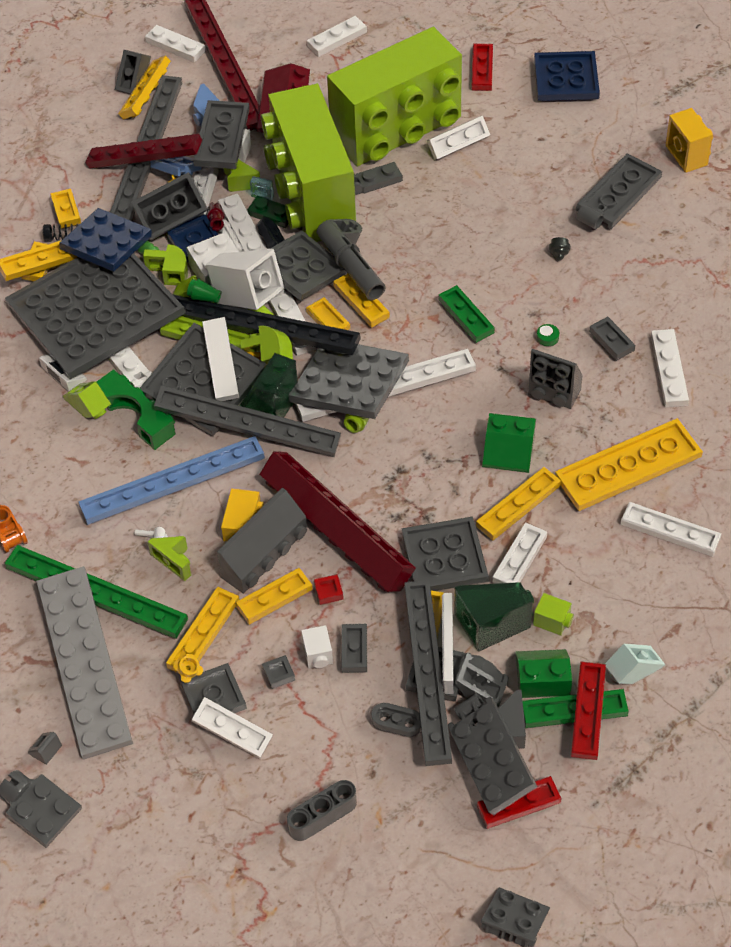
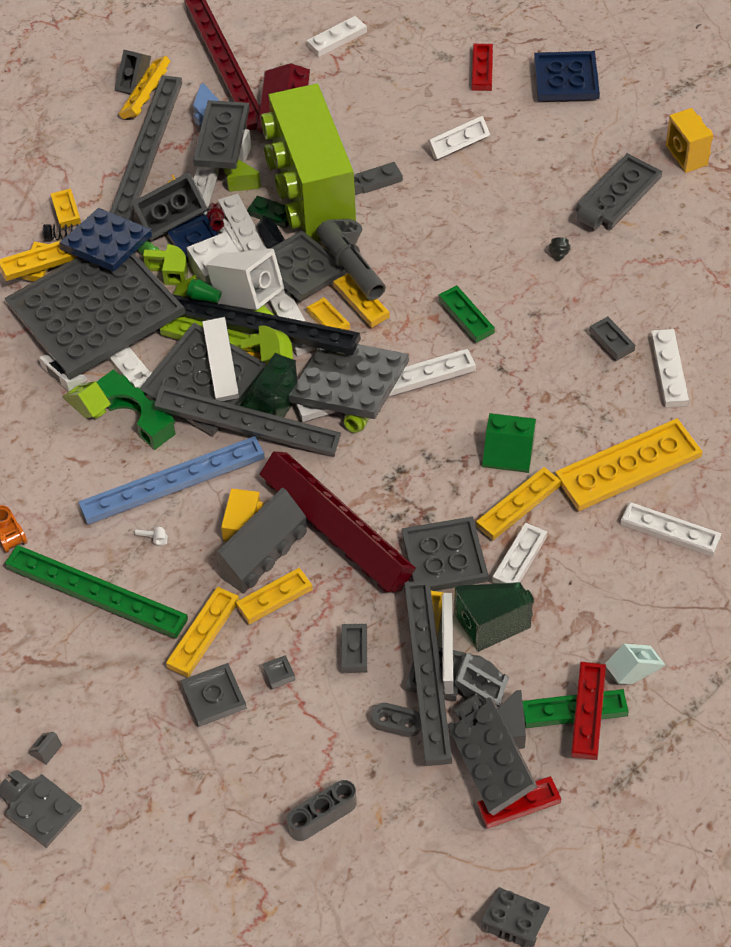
light grey plate [37,566,133,760] -> none
dark red plate [85,134,202,169] -> none
white plate [145,25,206,63] -> none
lime slope [147,536,191,581] -> none
medium blue plate [151,156,202,176] -> none
yellow plate [173,654,203,683] -> none
white plate [192,697,273,759] -> none
clear light blue plate [250,176,274,200] -> none
white brick [301,625,333,669] -> none
red plate [314,574,344,605] -> none
lime brick [327,26,462,167] -> none
green slope [515,649,572,698] -> none
dark grey slope [528,349,583,409] -> none
lime brick [533,593,574,636] -> none
green tile [537,324,560,346] -> none

